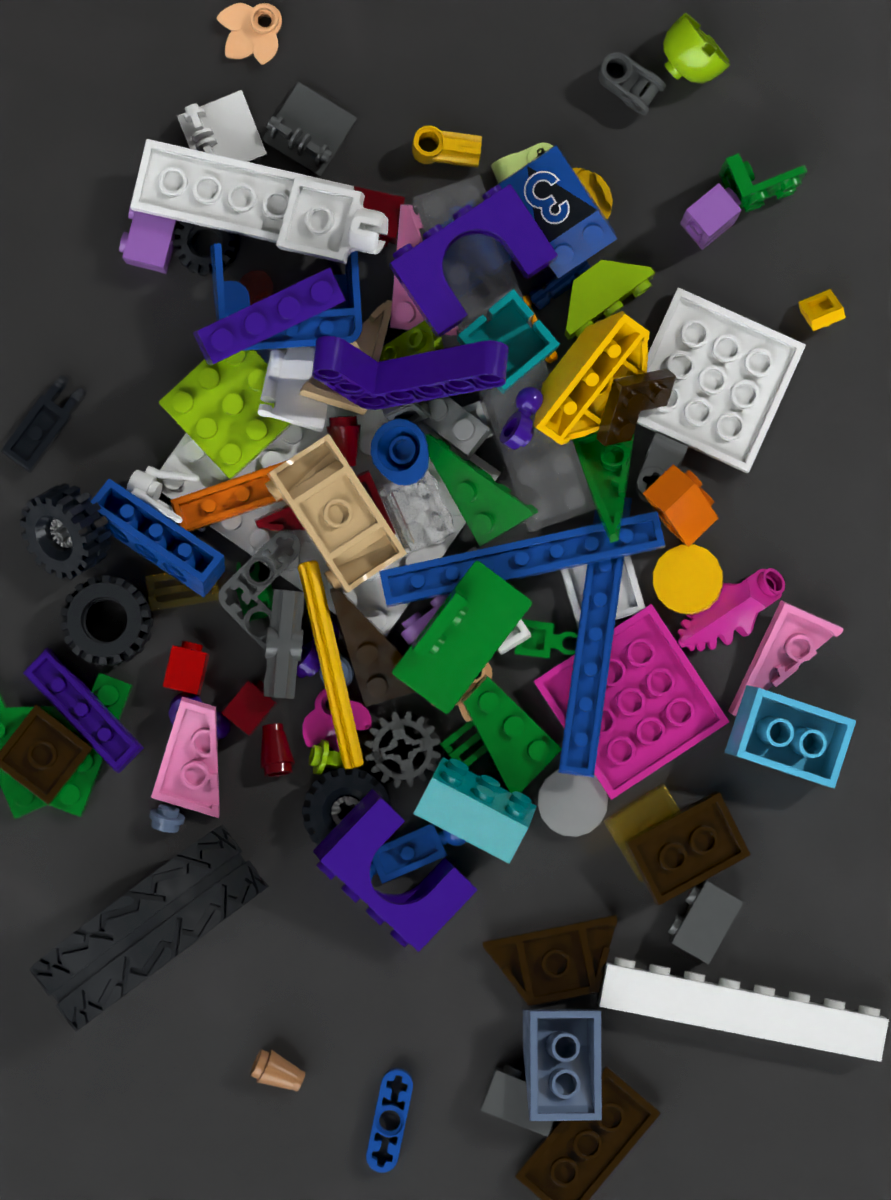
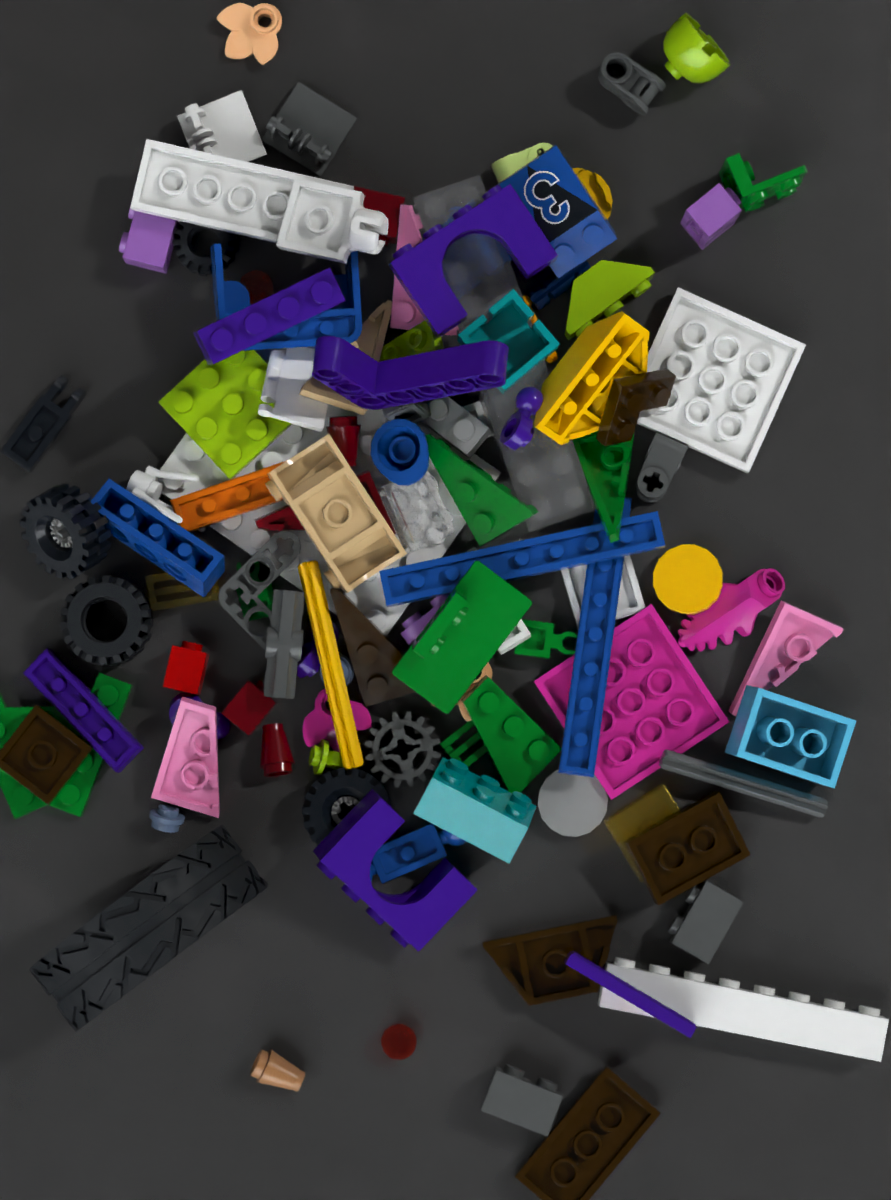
blue beam [366,1068,413,1173] -> none
yellow piece [411,125,482,168] -> none
sand blue slope [523,1009,602,1121] -> none
orange brick [643,464,719,547] -> none
yellow plate [798,289,846,331] -> none
none -> clear red plate [381,1024,417,1060]
none -> dark purple tile [564,950,697,1039]
none -> dark grey axle [659,749,828,818]

